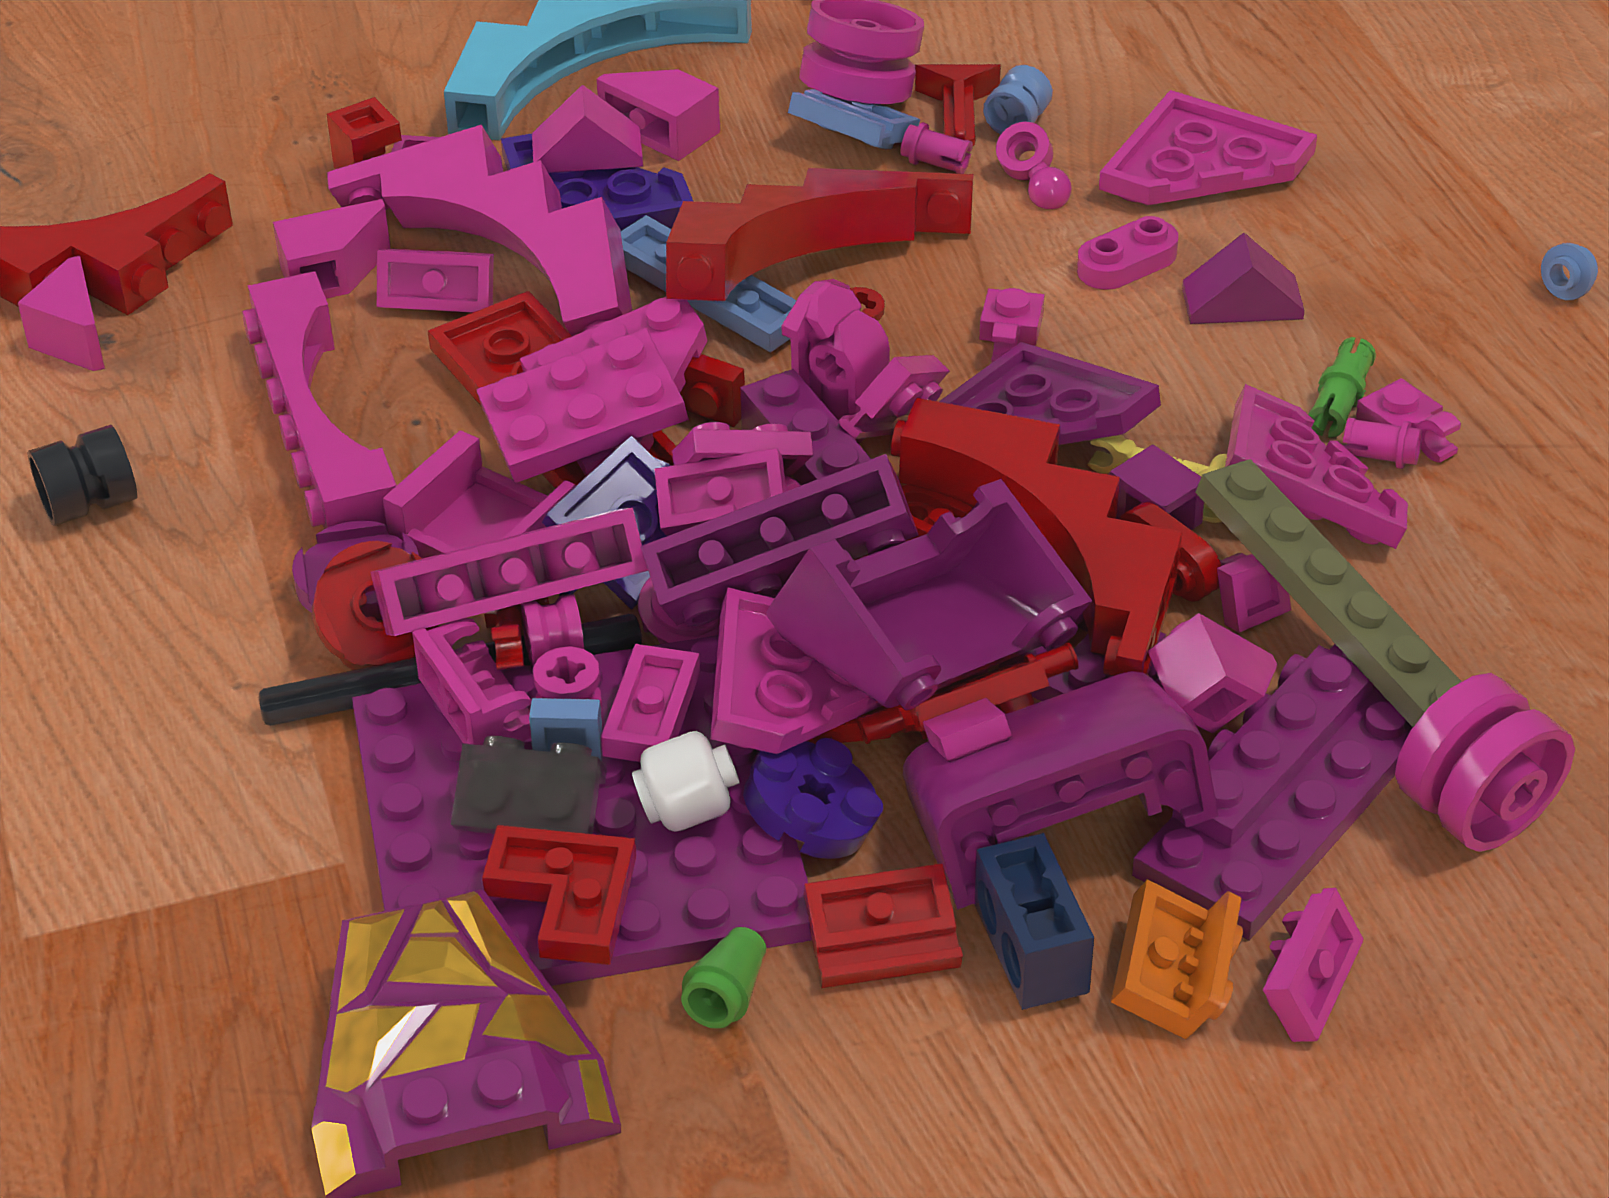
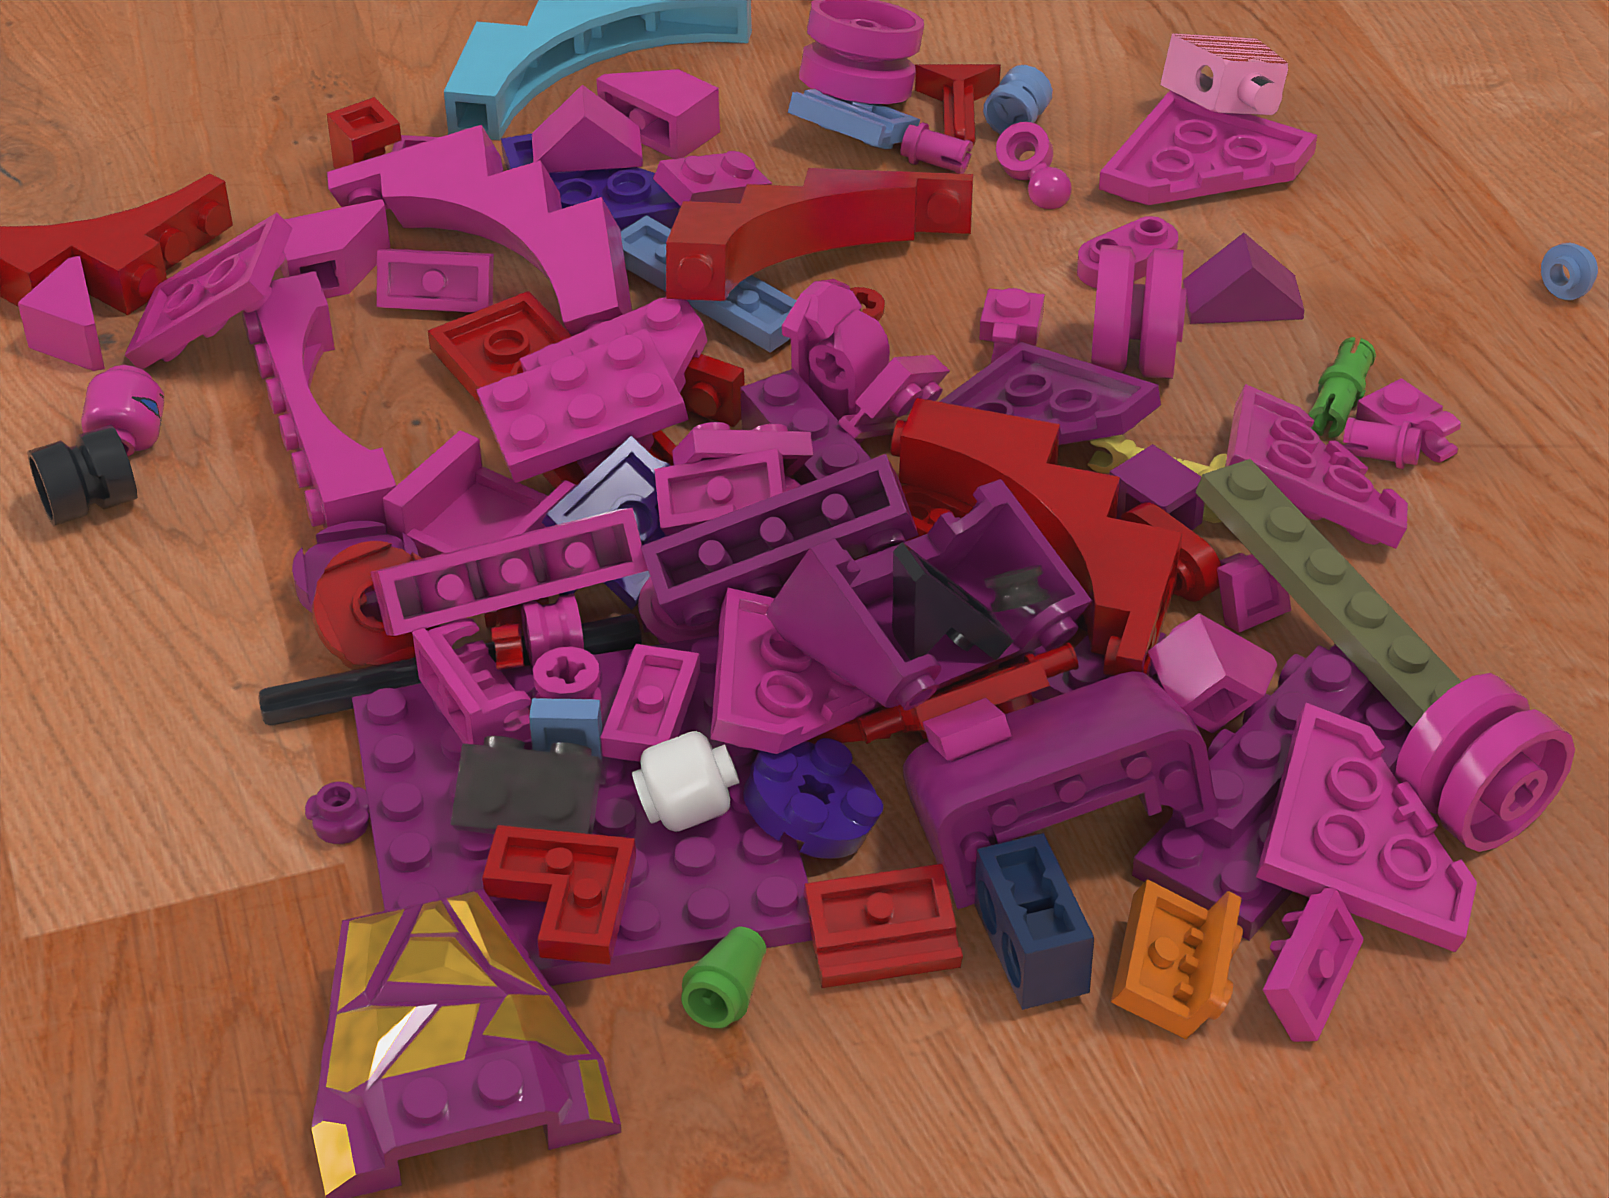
none -> dark pink head [81,365,164,457]
none -> dark pink plate [125,212,292,370]
none -> magenta plate [305,782,369,844]
none -> dark pink plate [653,151,772,206]
none -> black slope [892,542,1014,660]
none -> clear smoke bush [984,565,1050,612]
none -> dark pink wheel [1091,244,1186,379]
none -> bright pink torso [1160,33,1288,115]
none -> dark pink plate [1256,703,1477,952]

